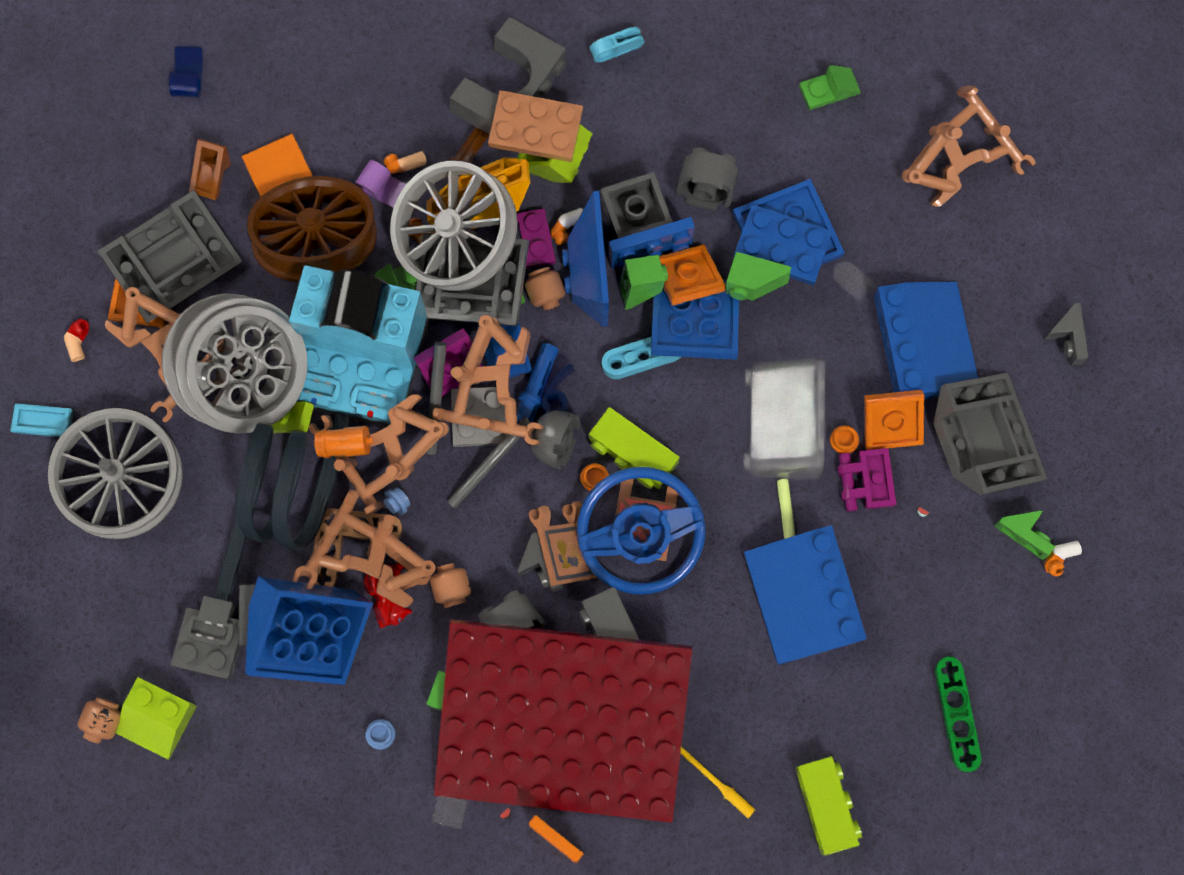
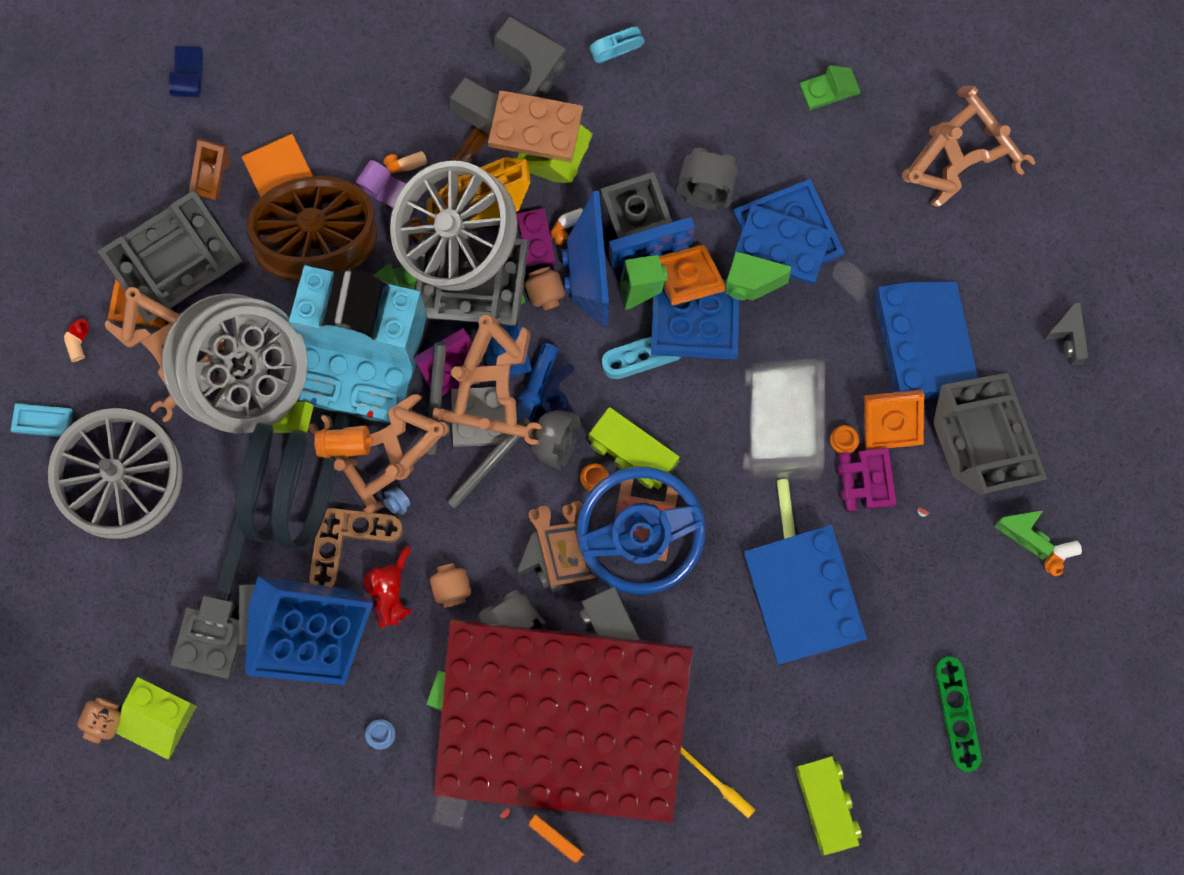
nougat piece [293,490,436,607] -> none

